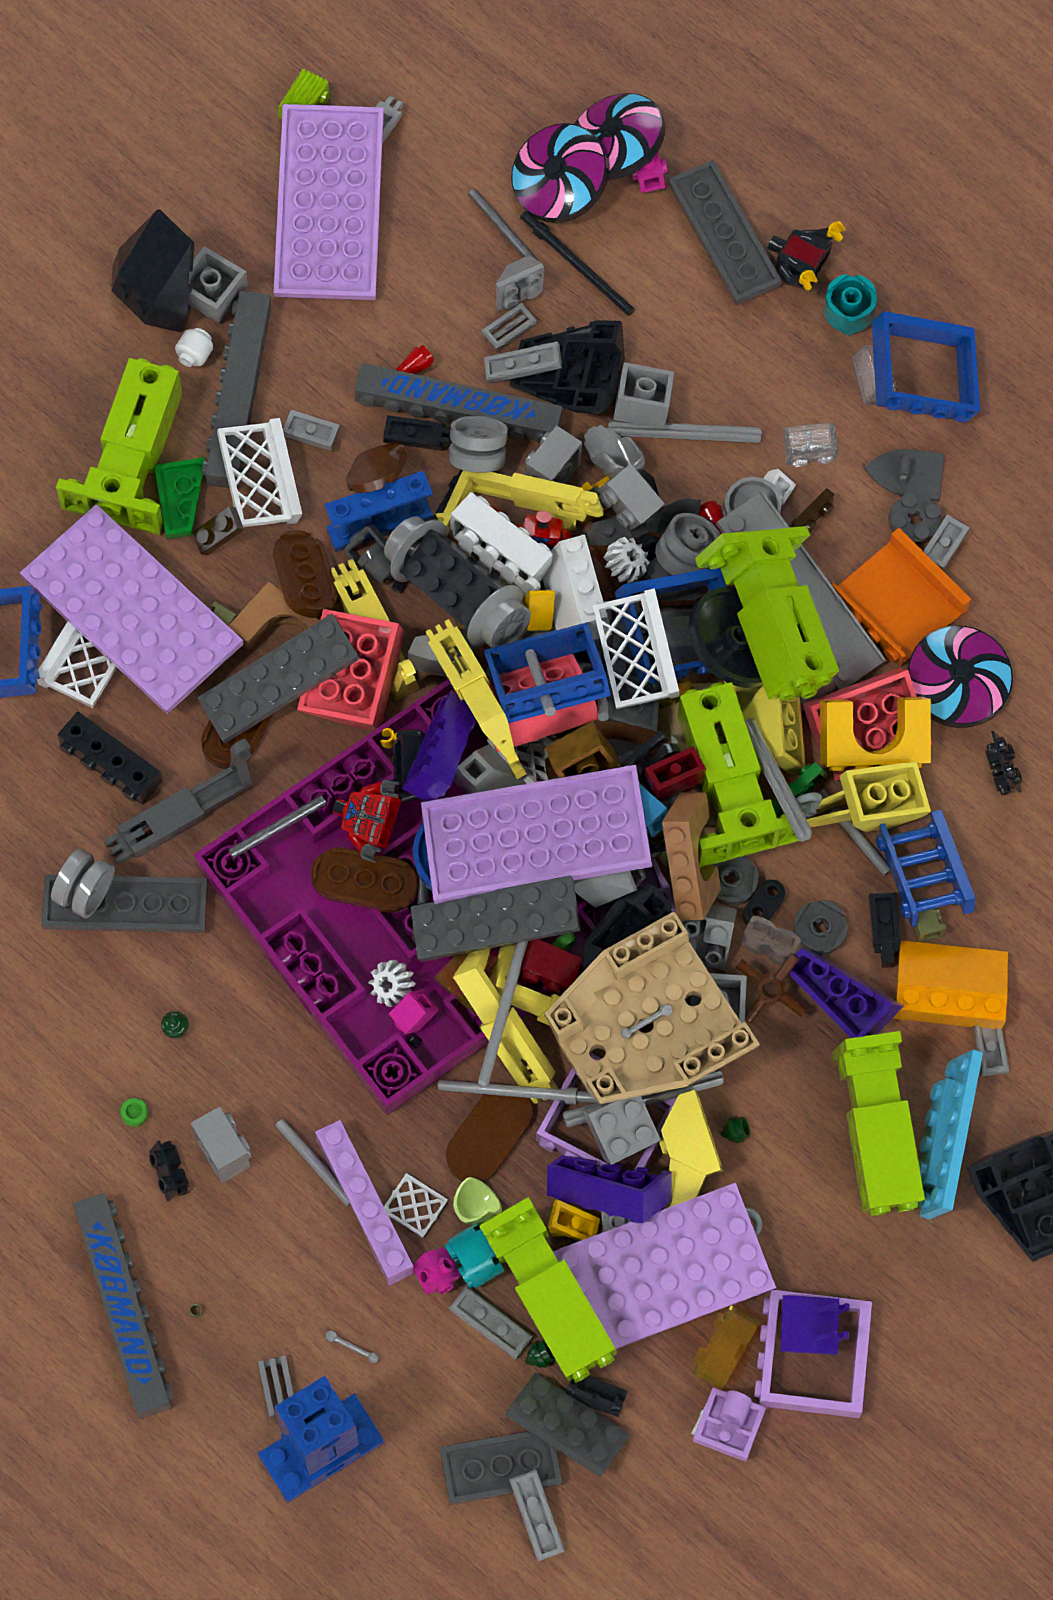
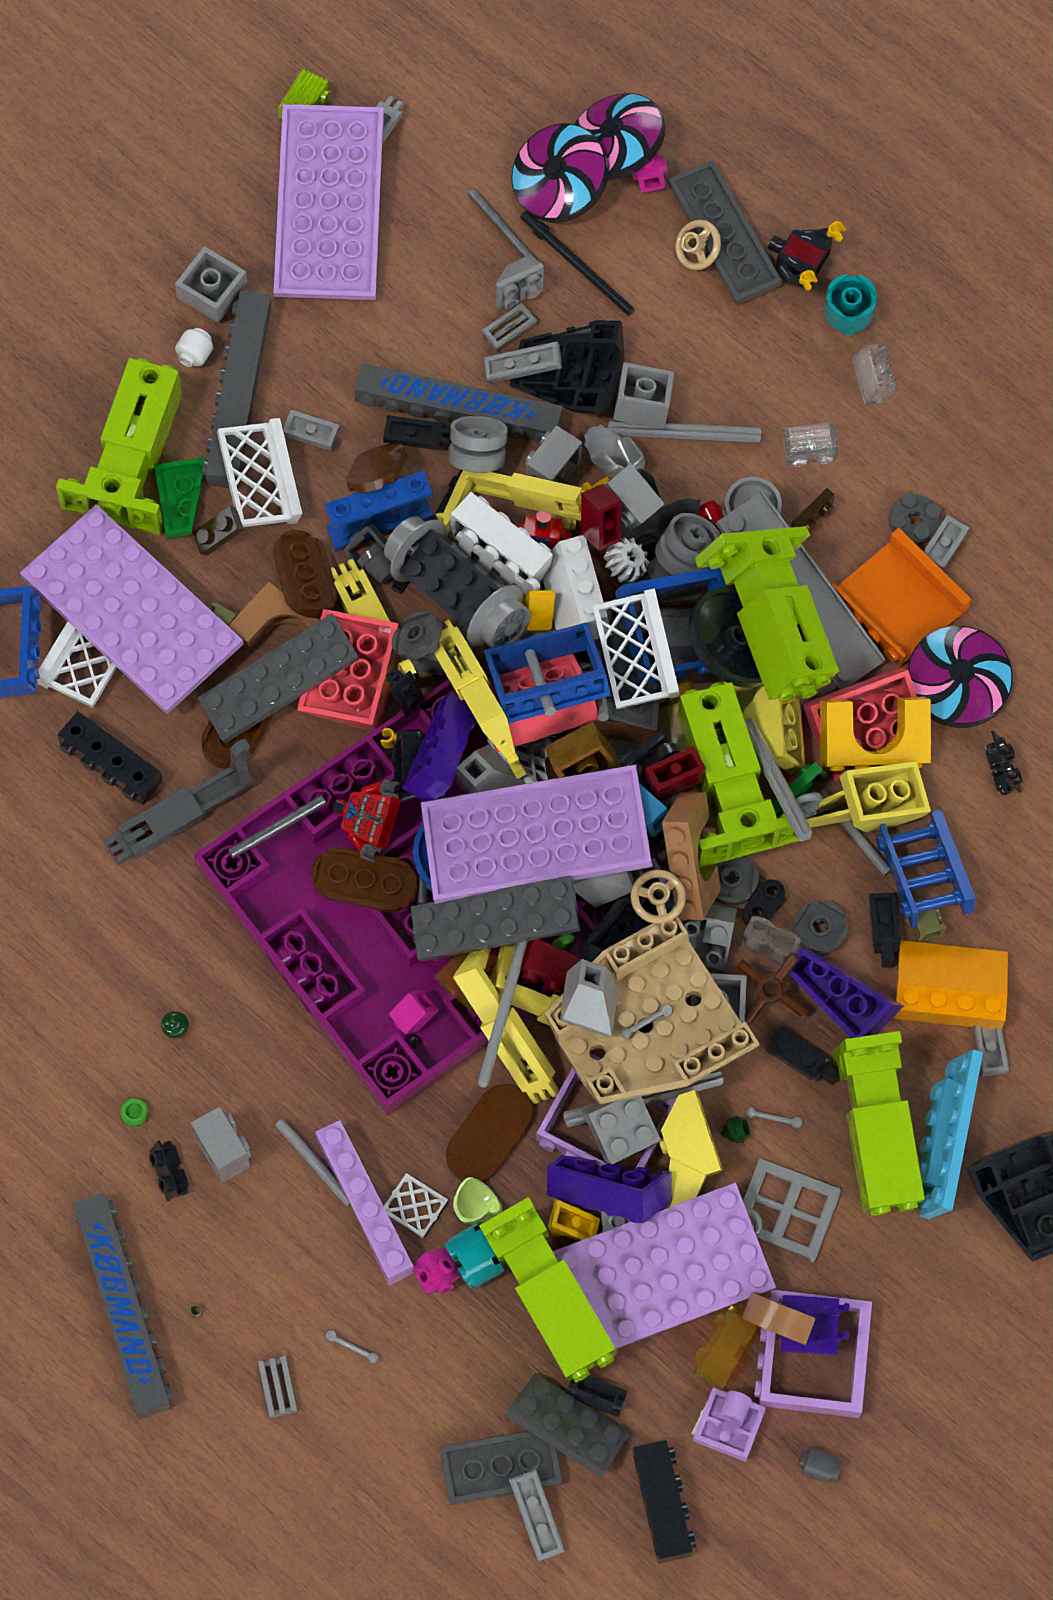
dark grey plate [41,875,208,933] -> none
light grey wheel [51,849,115,918] -> none
black wedge [111,209,194,332] -> none
blue brick [258,1376,385,1503] -> none
white gear [368,960,416,1007] -> none
red cone [395,345,435,374] -> none
light grey bar [438,1079,598,1105] -> none
light grey tile [449,1286,533,1360] -> none
dark green plate [525,1340,555,1368] -> none
white slope [764,469,796,505] -> none
dark grey shield [864,449,944,502] -> none
blue window [872,311,980,422] -> none
none -> black hinge [387,669,426,718]
none -> dark grey plate [392,610,442,661]
none -> light grey slope [560,959,618,1038]
none -> dark red brick [581,484,621,551]
none -> tan piece [631,870,686,924]
none -> black brick [632,1440,696,1564]
none -> tan piece [675,220,721,270]
none -> medium nougat brick [742,1292,816,1345]
none -> light grey window [743,1158,842,1263]
none -> light grey hinge [746,1107,802,1129]
none -> black hinge [765,1026,839,1085]
none -> dark grey brick [798,1447,842,1483]

